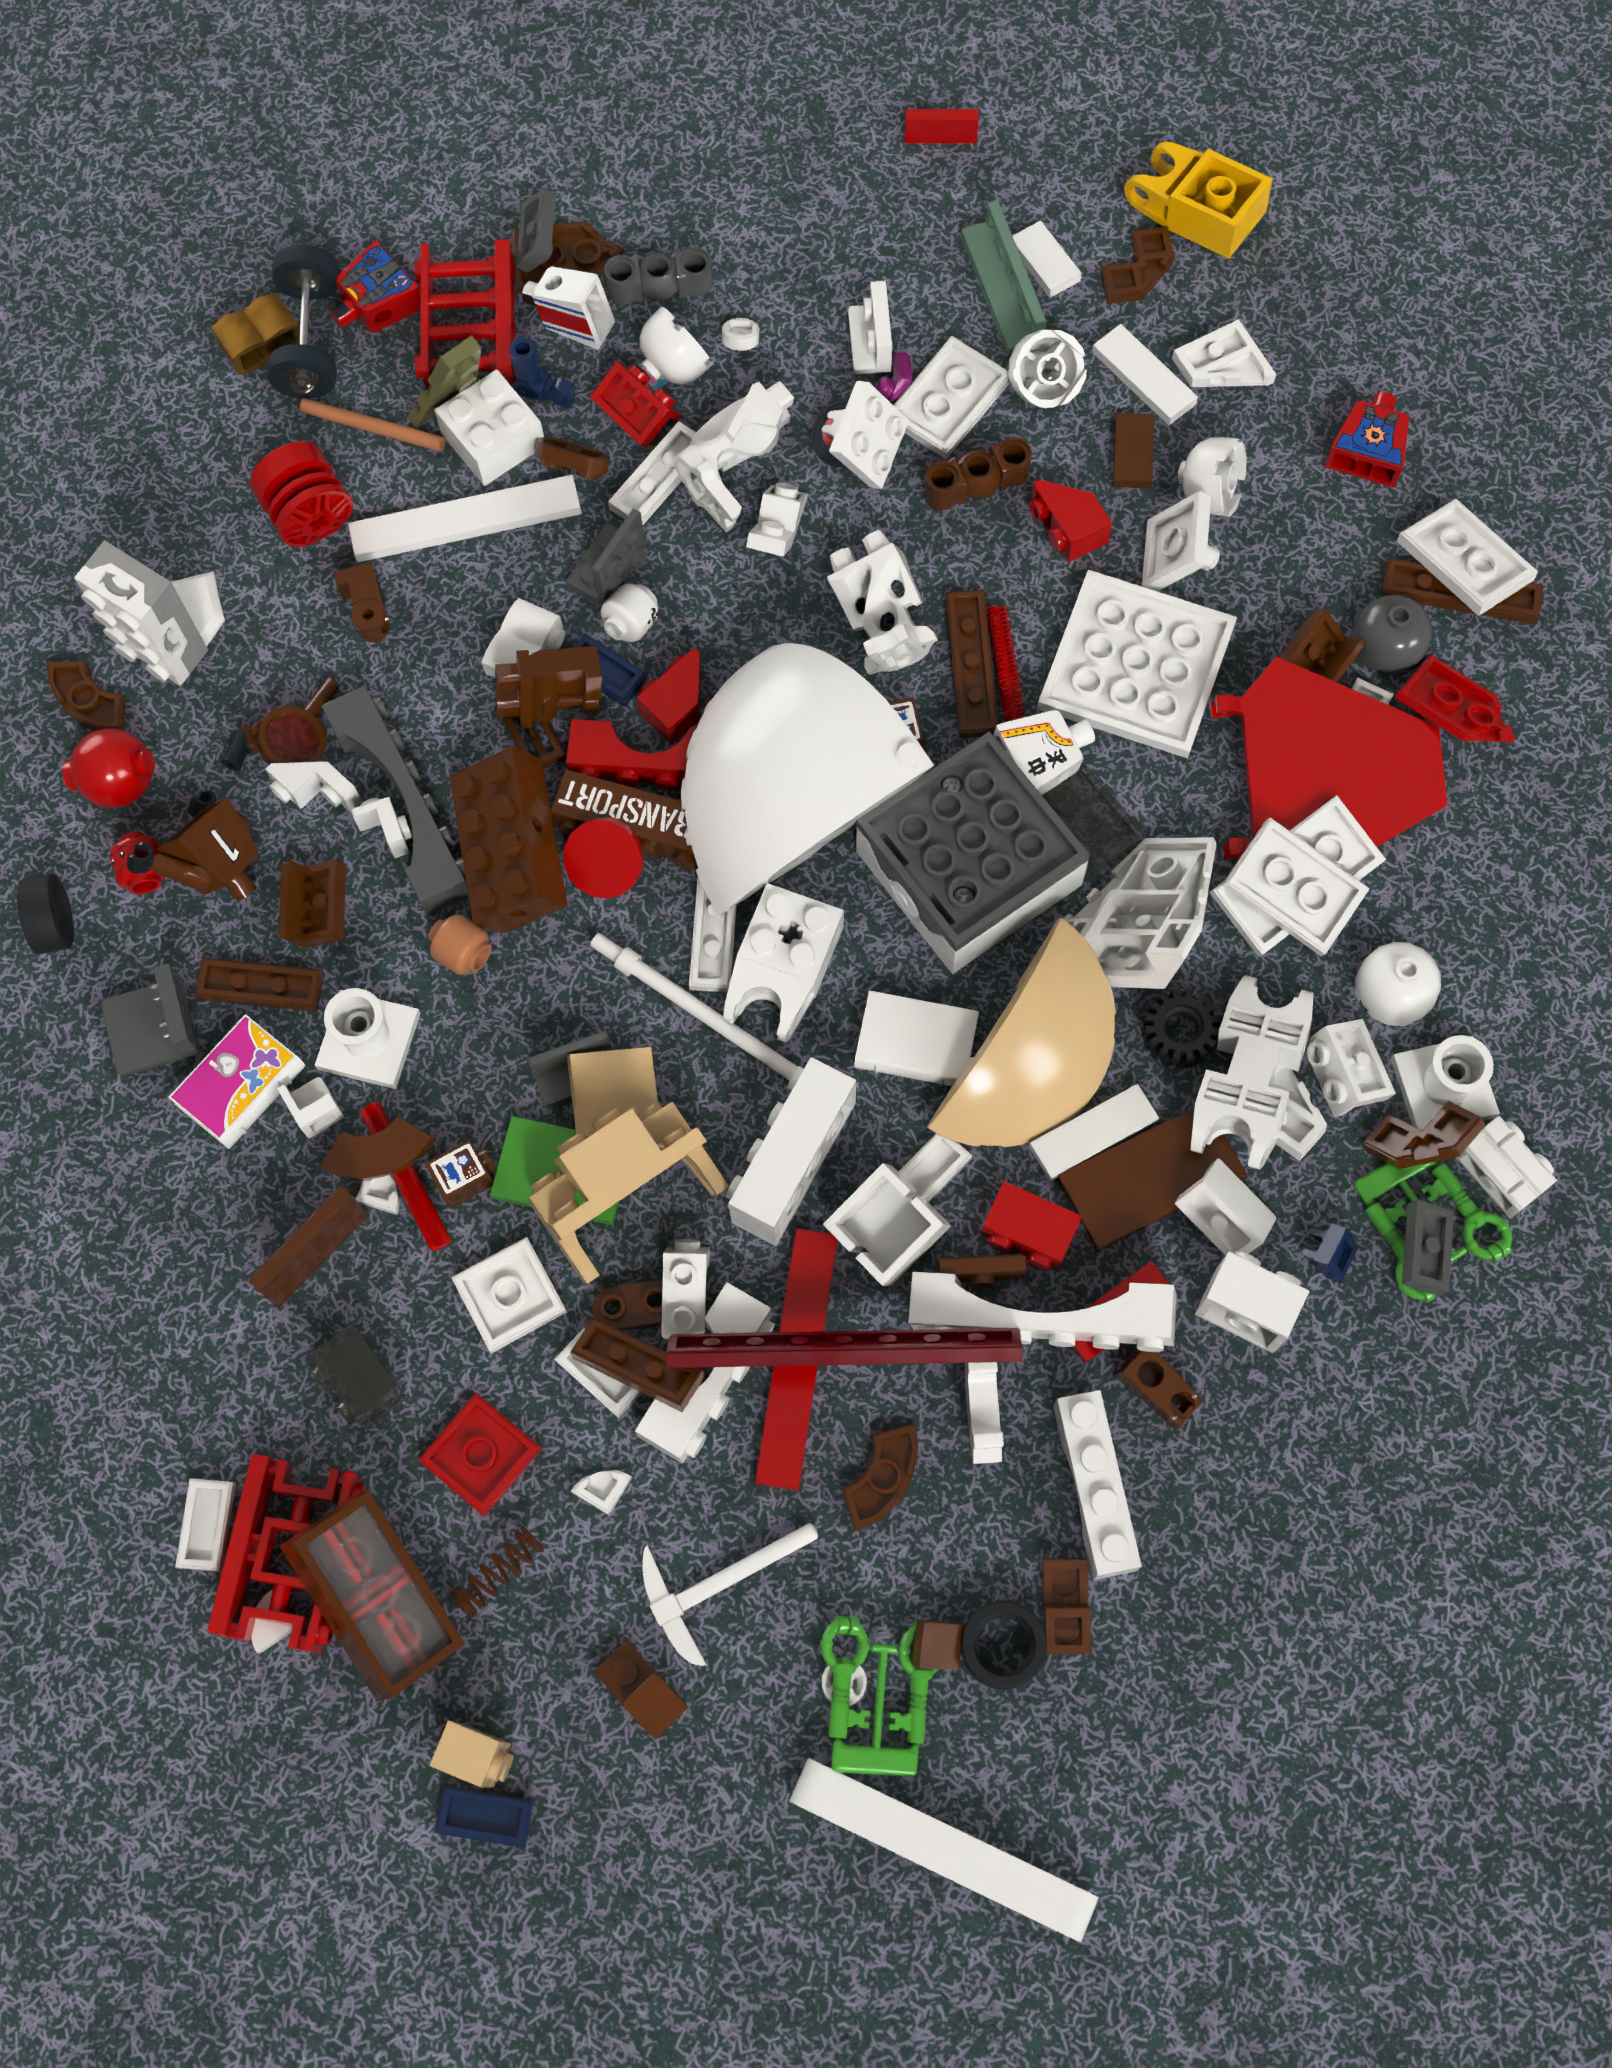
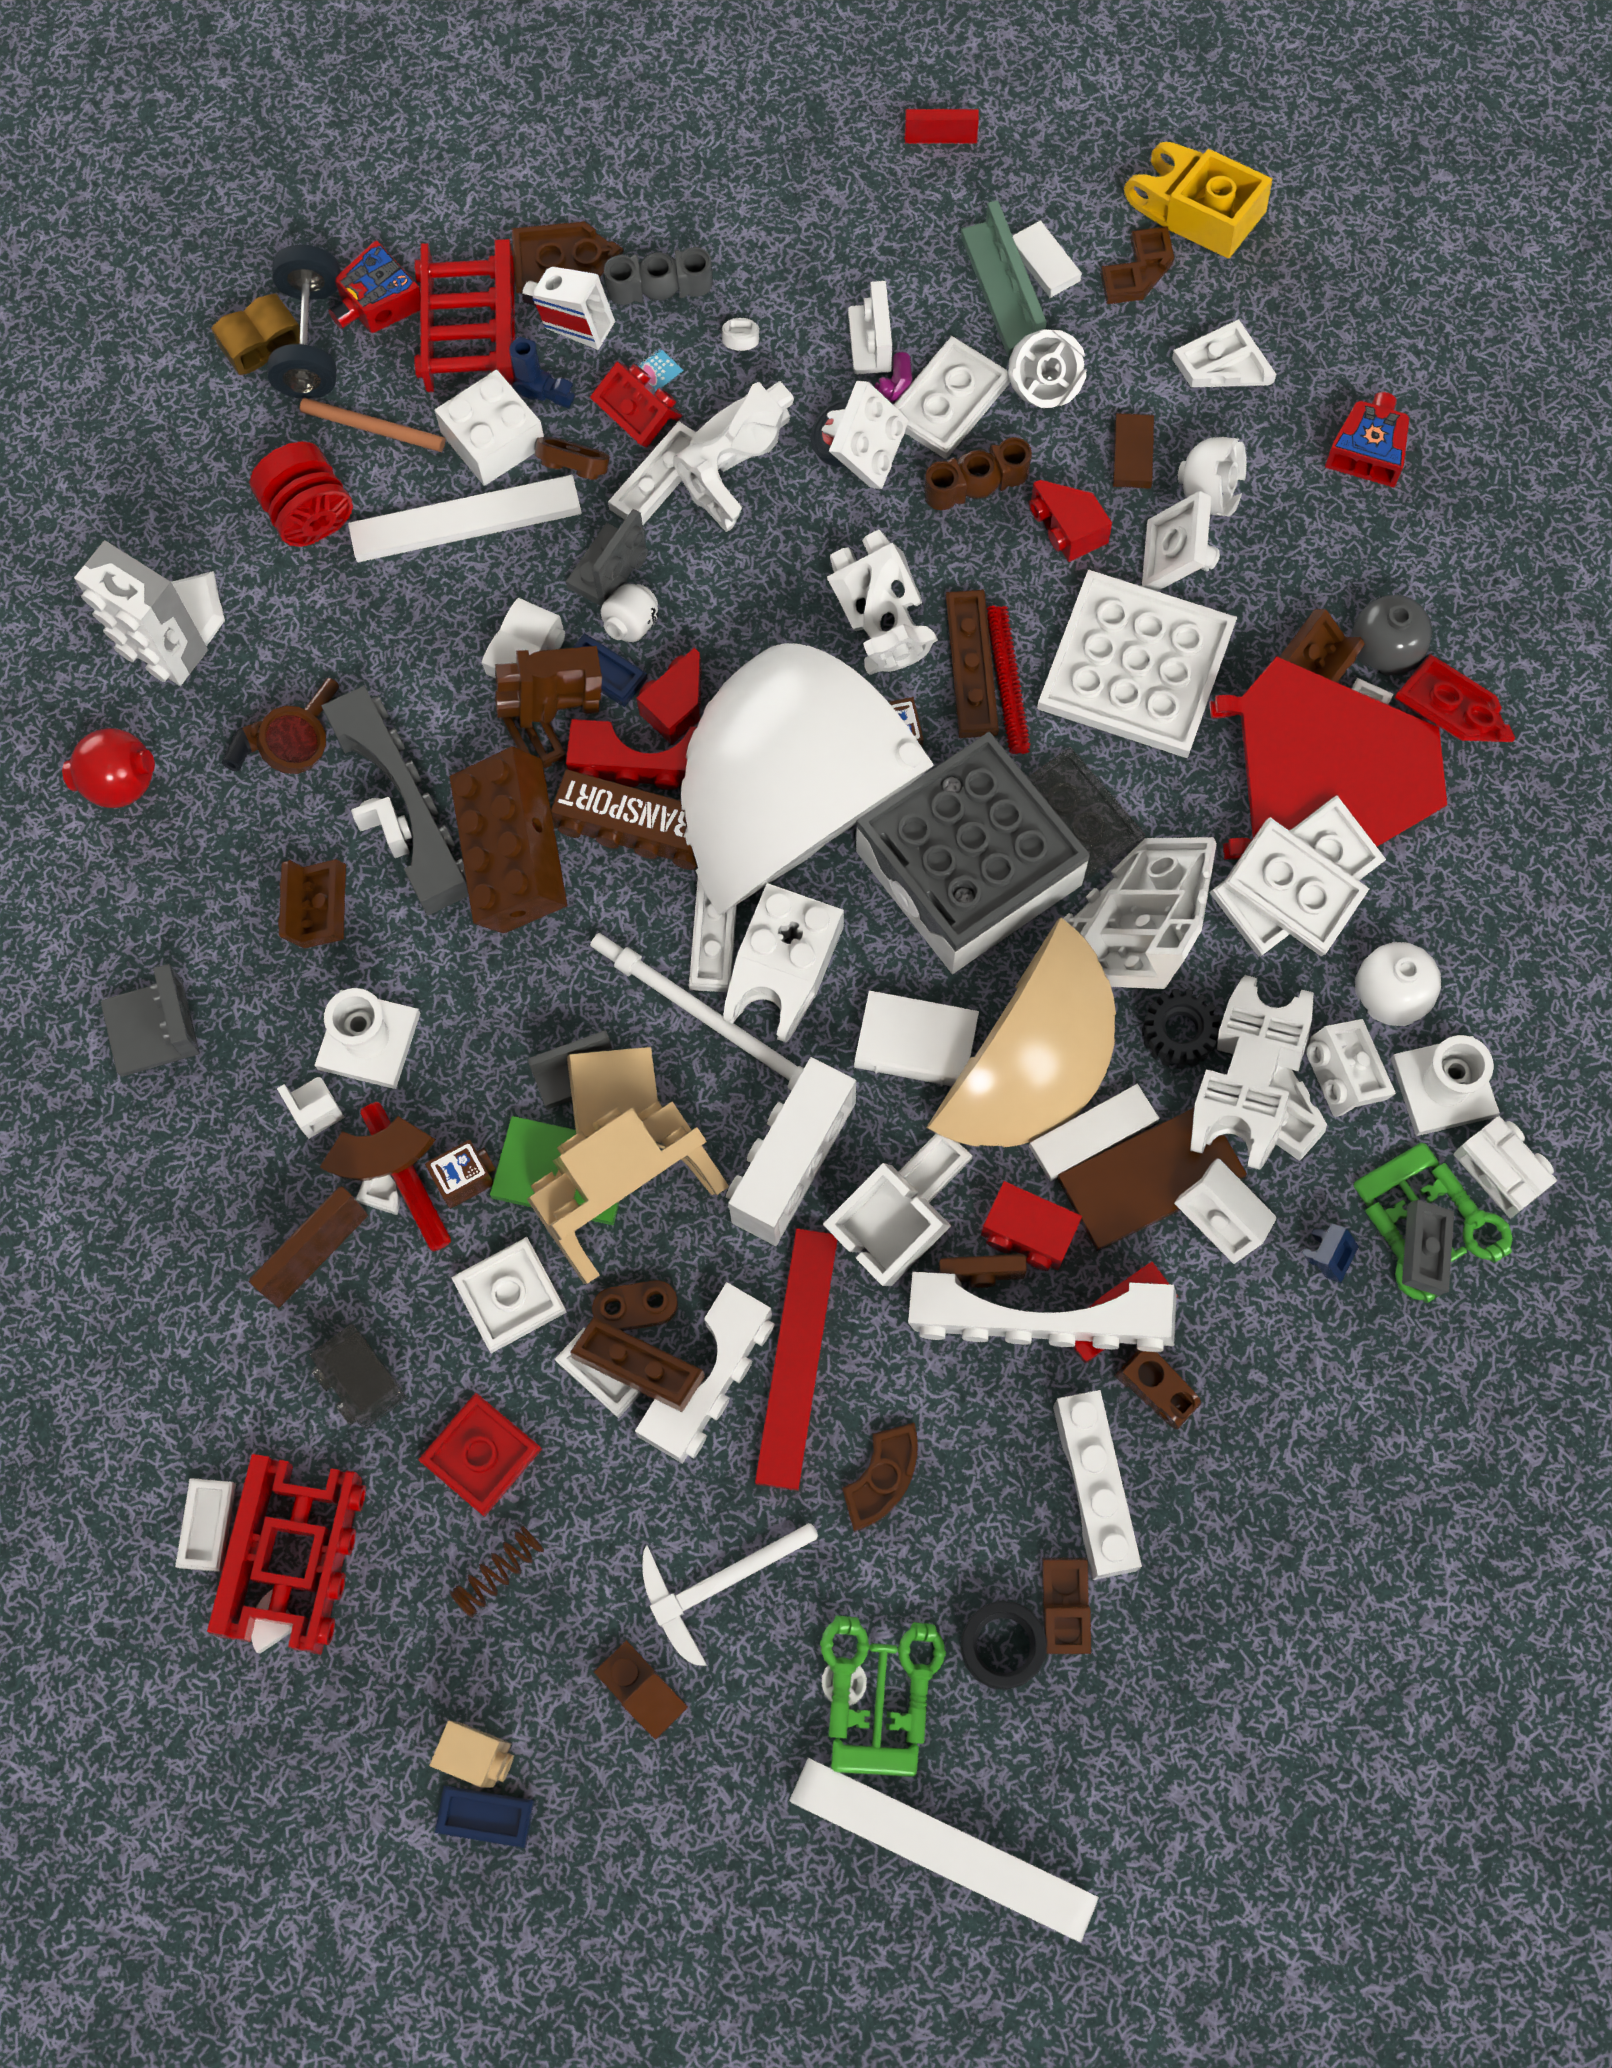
black tyre [16,874,74,955] -> none
reddish brown tile [47,660,126,731] -> none
red head [110,831,166,894] -> none
reddish brown torso [126,790,258,902] -> none
piece [168,1014,305,1149] -> none
reddish brown tile [194,957,325,1012] -> none
white slope [265,762,362,812] -> none
brick [279,1491,465,1699] -> none
reddish brown leg [333,562,390,643] -> none
olive wing [407,335,481,428] -> none
nougat head [428,914,492,975] -> none
dark grey plate [516,188,556,273] -> none
red tile [563,817,644,899] -> none
white tile [571,1470,632,1515] -> none
white cylinder [640,306,713,385] -> none
white bracket [661,1239,710,1339] -> none
dark red tile [666,1328,1022,1368] -> none
white slope [746,482,808,556] -> none
reddish brown tile [912,1619,964,1670] -> none
white piece [965,1362,1004,1464] -> none
white torso [993,710,1095,795] -> none
white tile [1092,324,1198,426] -> none
white brick [1195,1251,1309,1353] -> none
reddish brown tile [1362,1101,1485,1169] -> none
reddish brown tile [1381,558,1543,625] -> none
white tile [1397,499,1538,616] -> none

